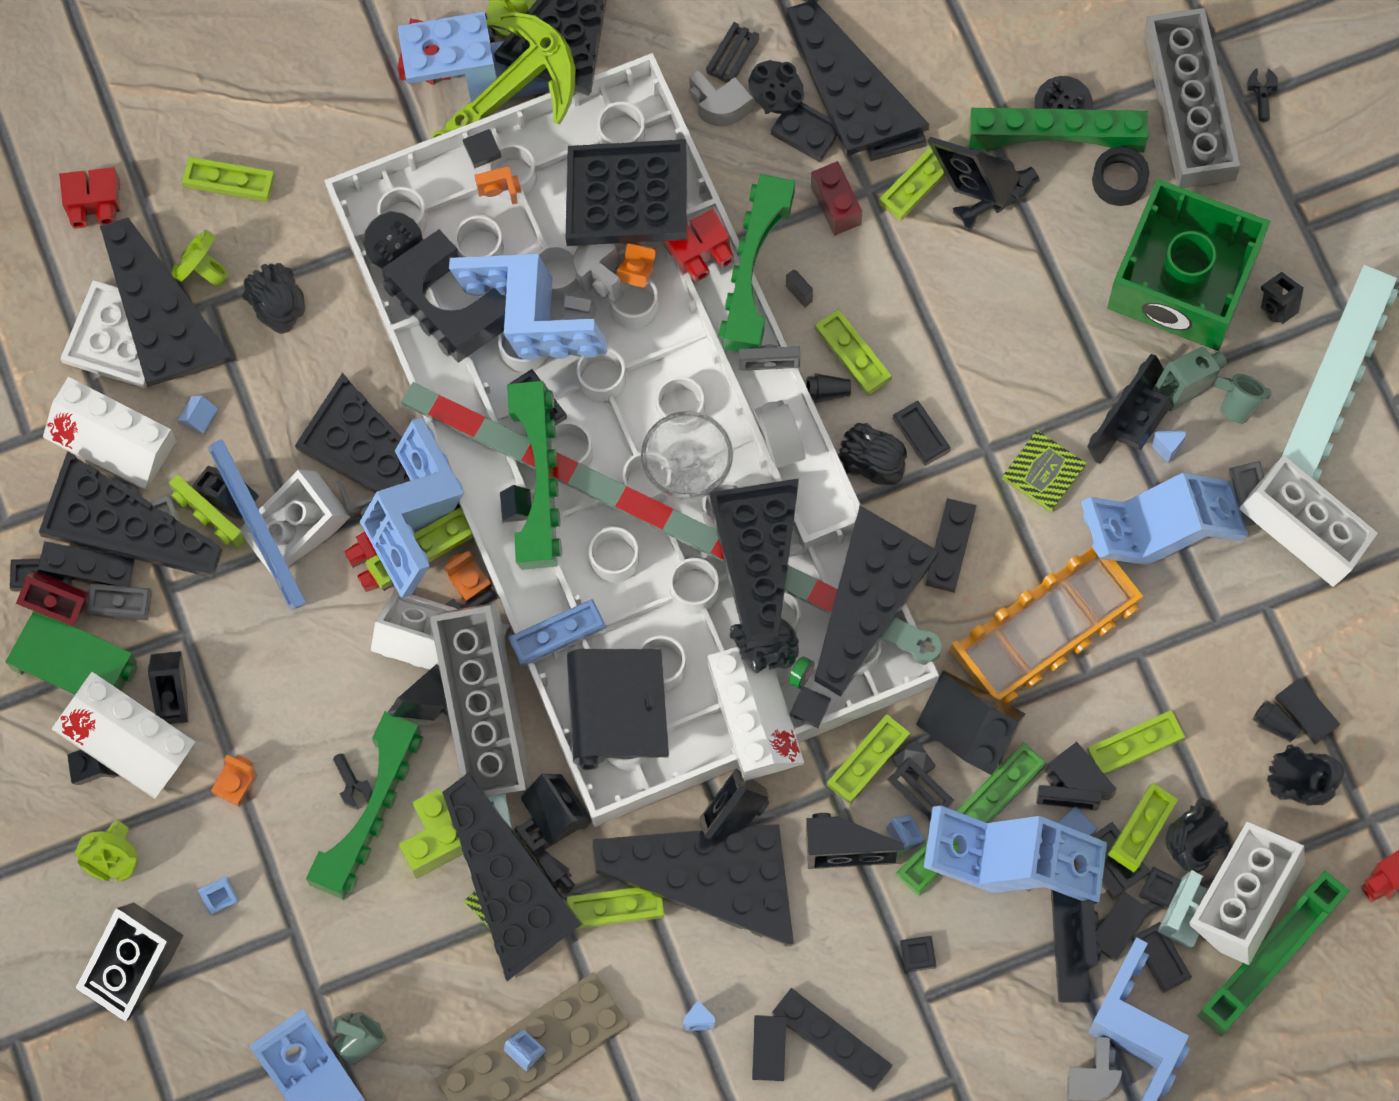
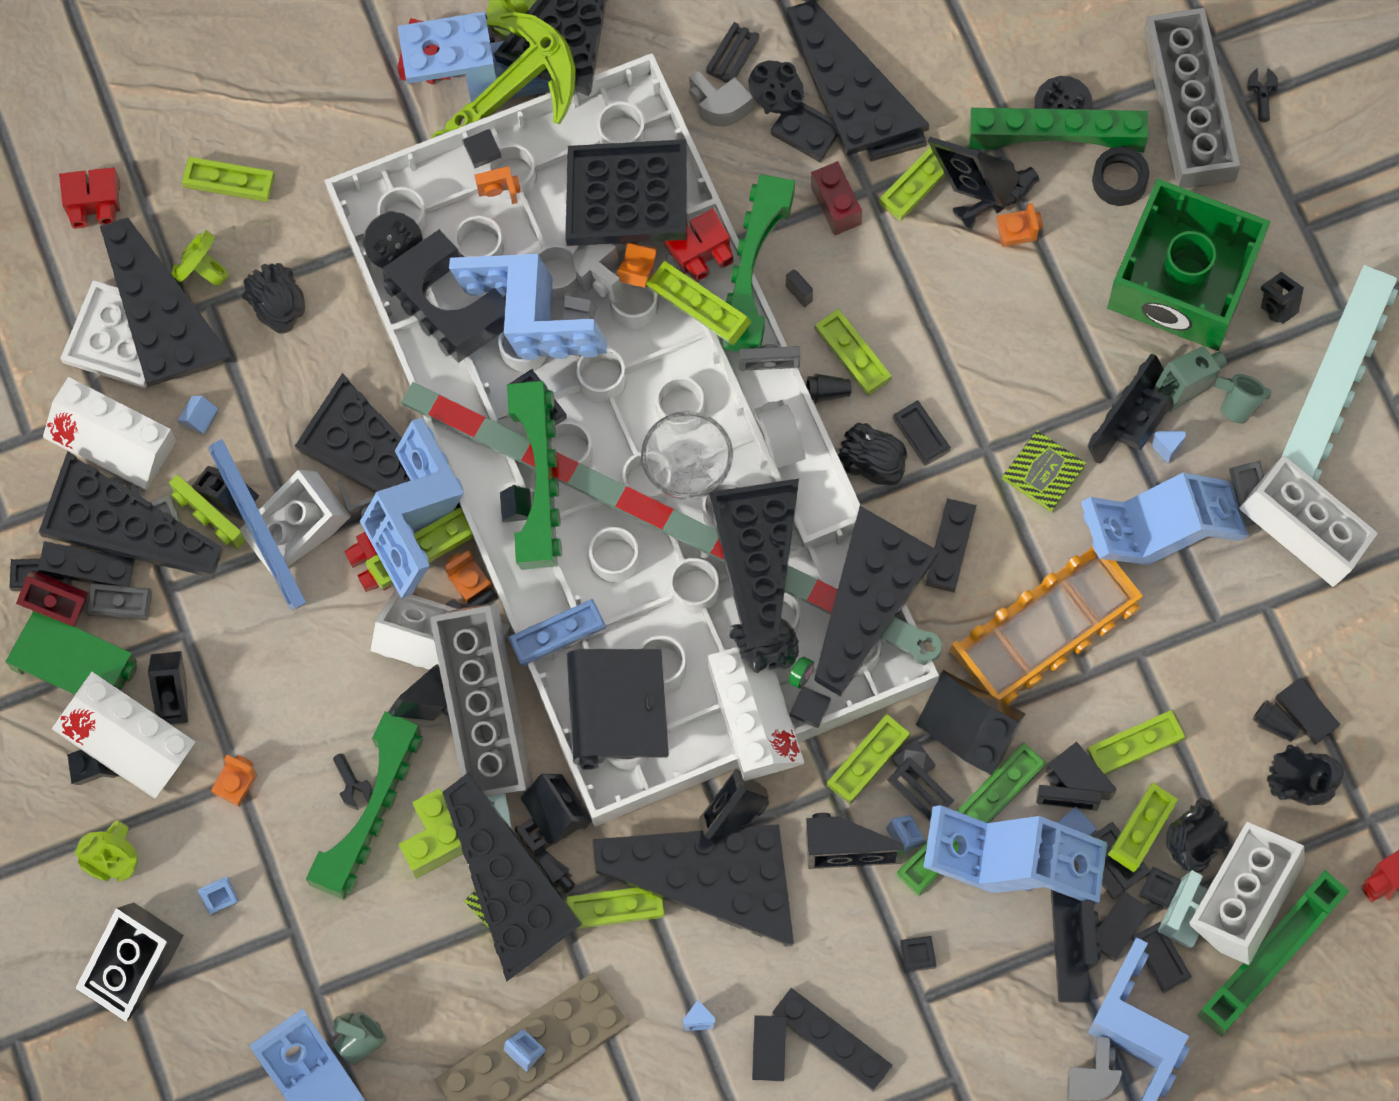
none -> lime plate [647,261,752,345]
none -> orange bracket [996,203,1043,247]

